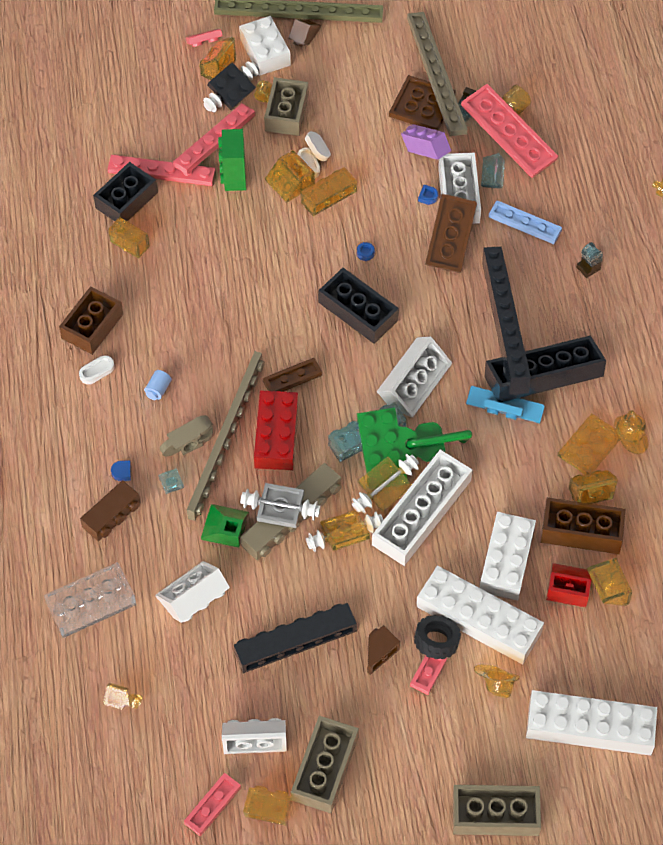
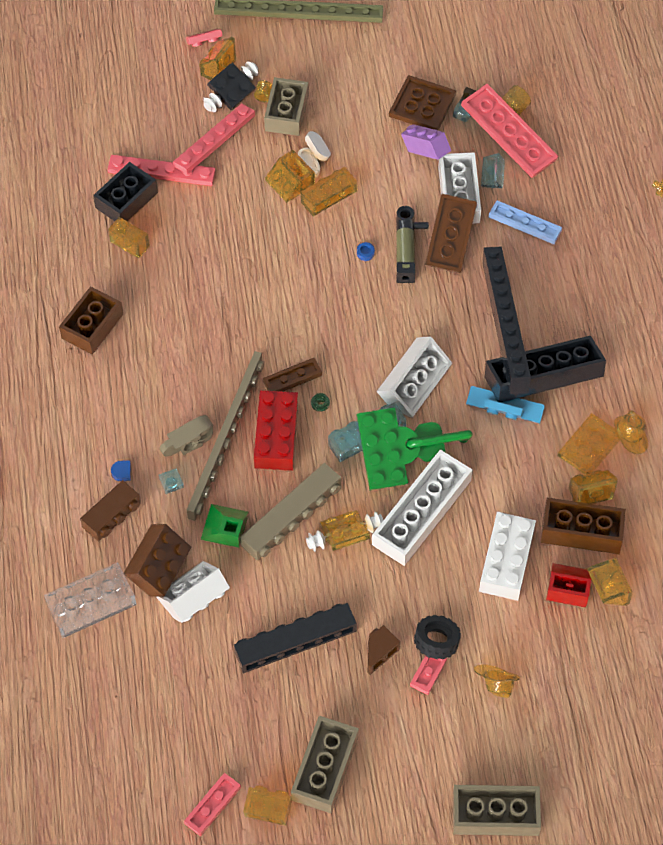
white tile [79,356,114,384] -> none
clear yellow plate [103,683,143,710] -> none
light blue brick [144,370,172,400] -> none
green brick [218,129,246,191] -> none
white slope [222,718,287,754] -> none
white brick [239,16,291,76] -> none
light grey plate [240,483,321,528] -> none
slope [288,19,321,47] -> none
black brick [318,268,399,344] -> none
clear yellow plate [352,454,419,514] -> none
dark tan plate [407,12,468,136] -> none
white brick [416,565,544,665] -> none
blue tile [418,185,438,205] -> none
white brick [526,690,657,755] -> none
leg [576,242,603,278] -> none
none -> reddish brown brick [123,524,192,597]
none -> clear green plate [311,393,330,412]
none -> piece [396,206,429,283]

